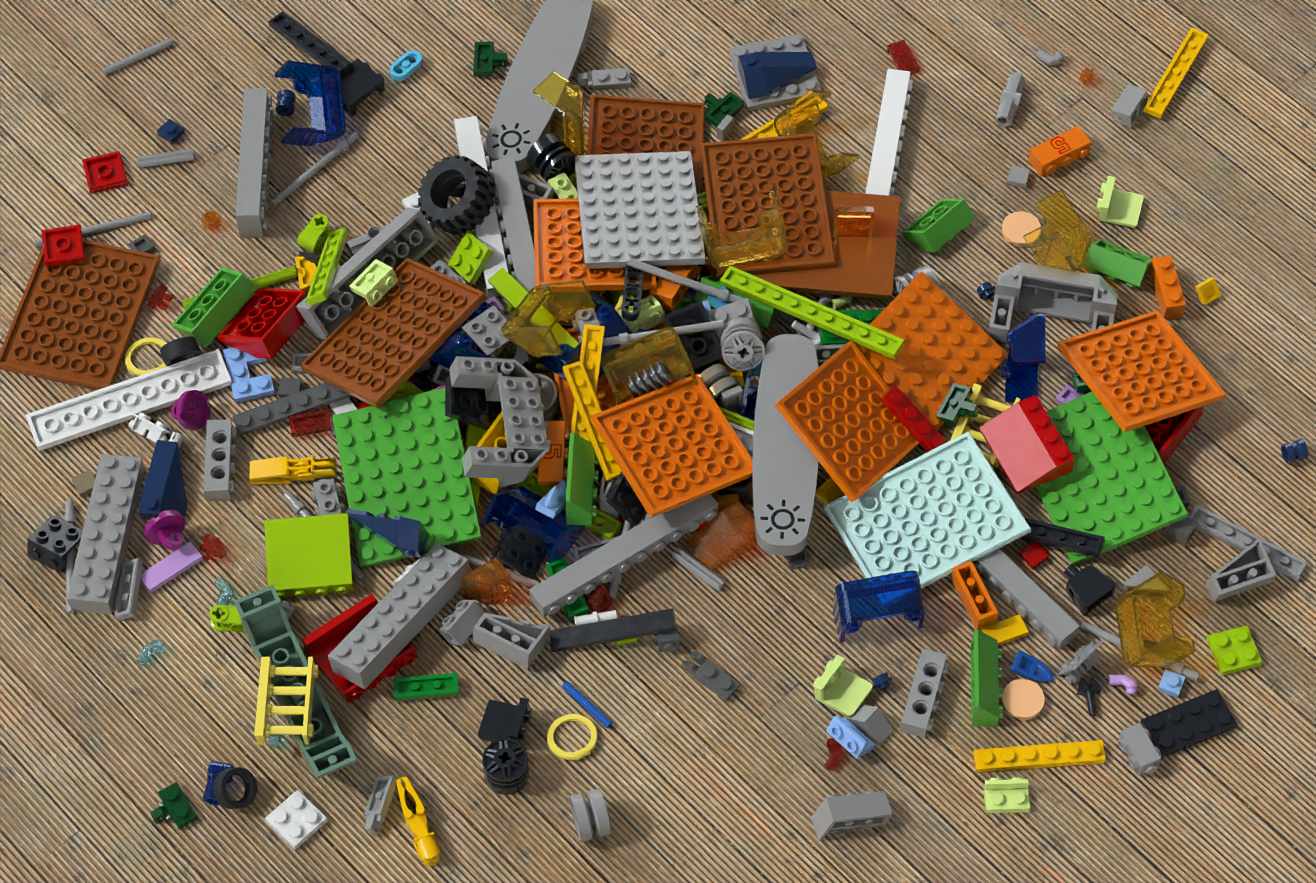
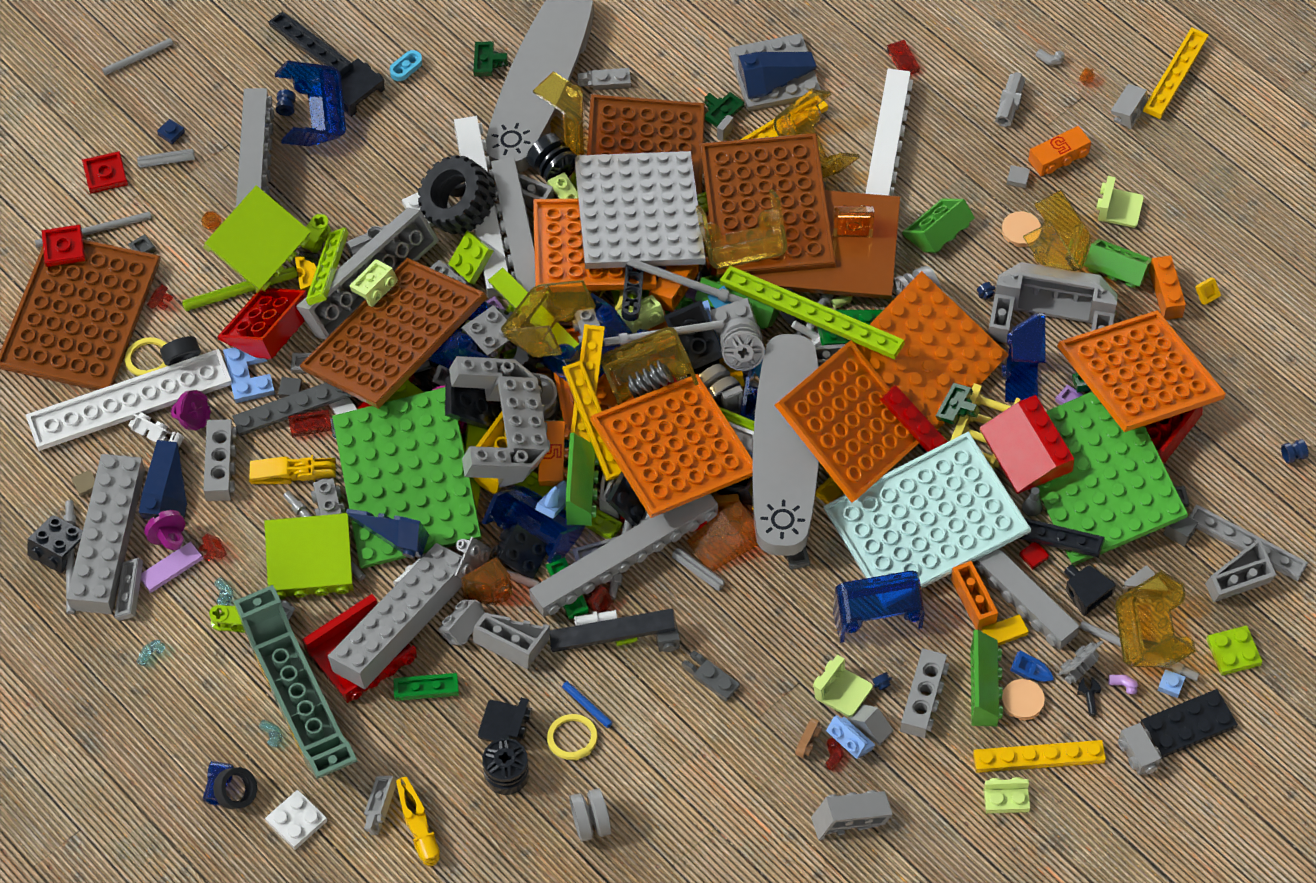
dark green hinge [150,782,198,830] -> none
bright green slope [171,267,257,348] -> none
light yellow fence [254,657,319,745] -> none
light grey bar [269,131,359,207] -> none
none -> lime panel [203,185,311,293]
none -> light grey hinge [455,537,491,587]
none -> medium nougat plate [795,718,823,758]
none -> dark grey cone [1022,487,1043,516]

